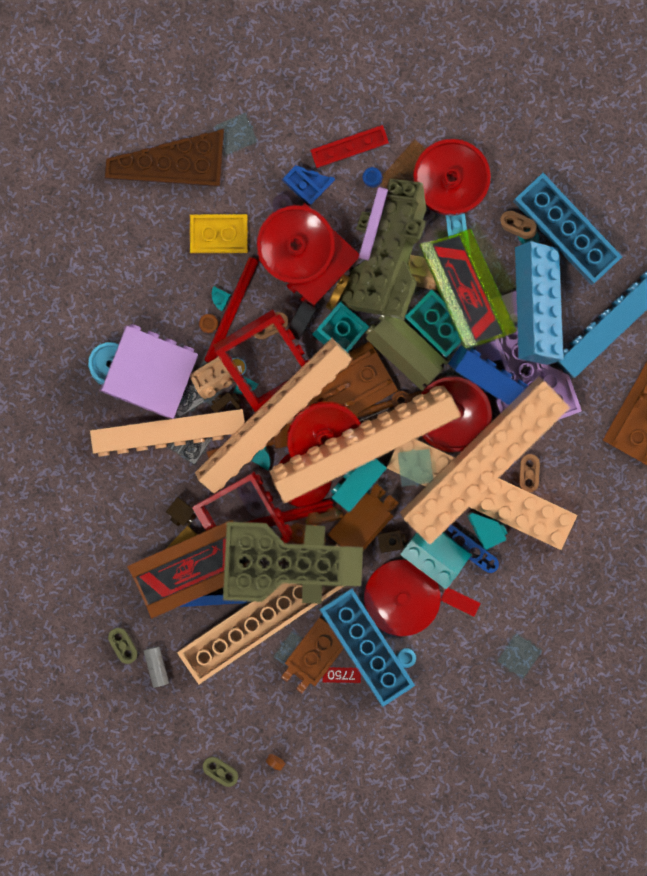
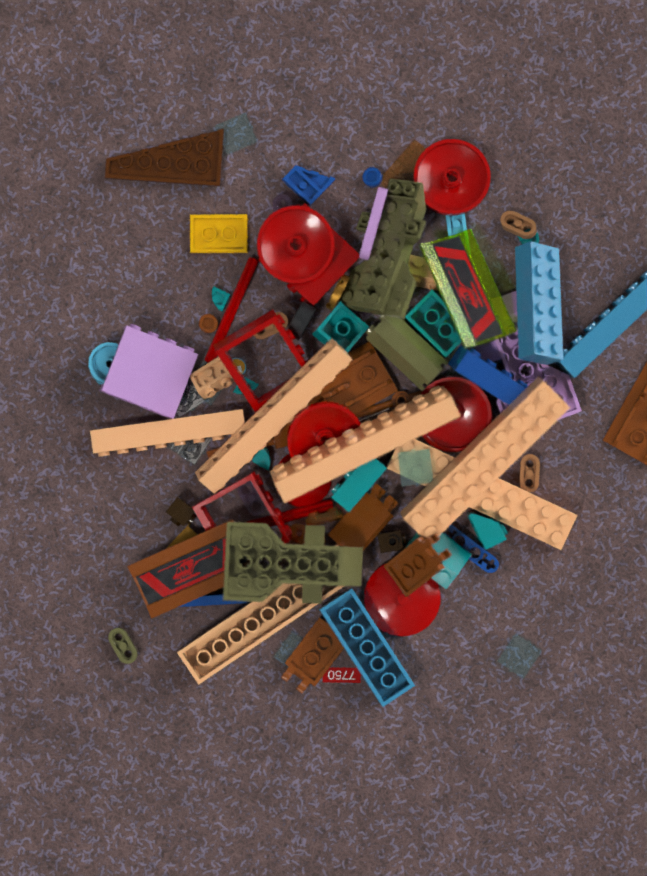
light grey axle [143,646,169,688] -> none
olive plate [203,756,238,787] -> none
dark brown bracket [211,392,241,413] -> none
dark orange tile [266,754,285,771] -> none
red plate [310,125,389,169] -> none
medium azure tile [397,648,416,668] -> none
red sticker [441,587,481,617] -> none
dark azure brick [513,173,622,285] -> none
none -> dark orange tile [384,533,452,597]

